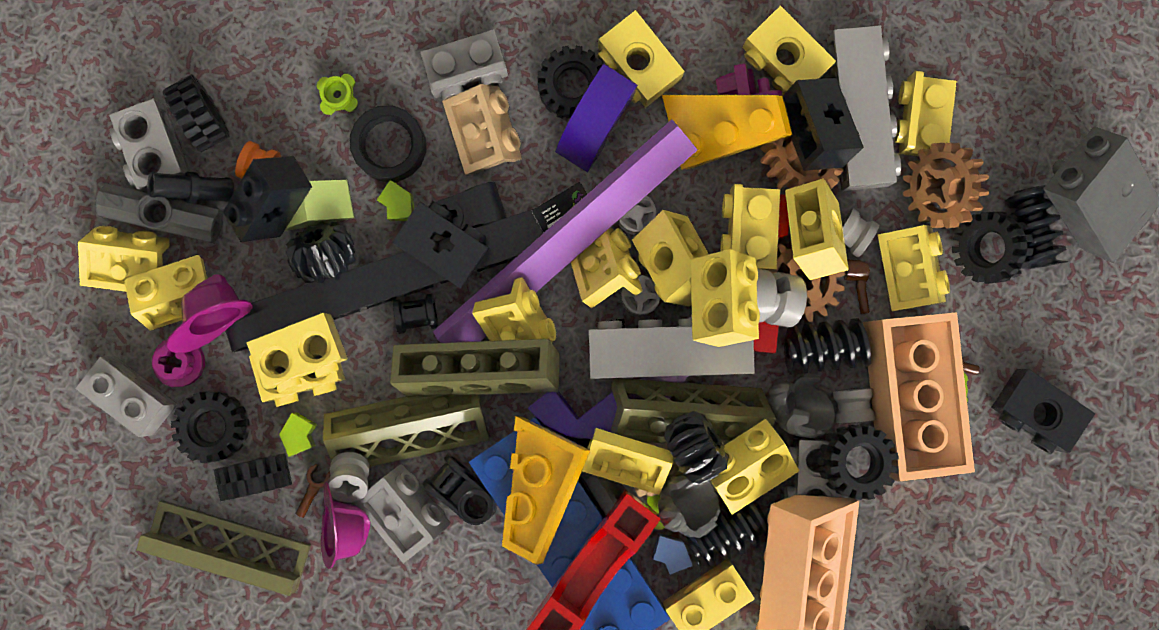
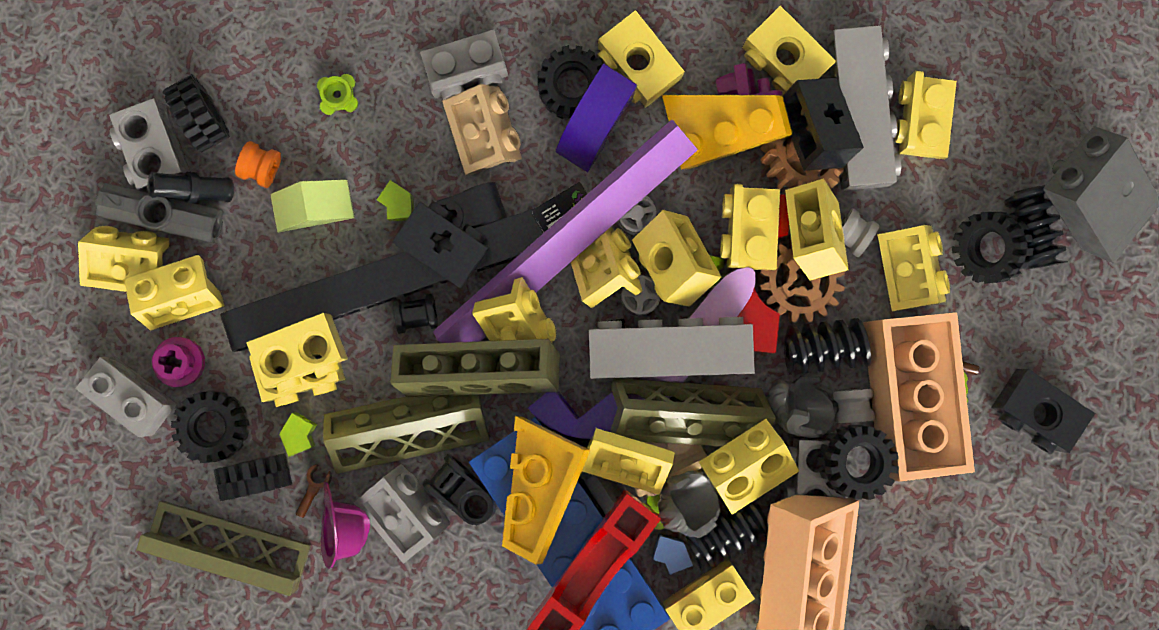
magenta piece [166,274,253,353] -> none
black brick [223,156,312,242] -> none
black gear [286,222,356,283] -> none
light grey wheel [328,452,370,503] -> none
black tyre [350,105,426,182] -> none
black gear [664,411,728,484] -> none
light yellow brick [690,249,760,347] -> none
light grey wheel [757,269,807,327] -> none
reddish brown hand [844,259,870,314] -> none
medium nougat gear [903,143,989,228] -> none

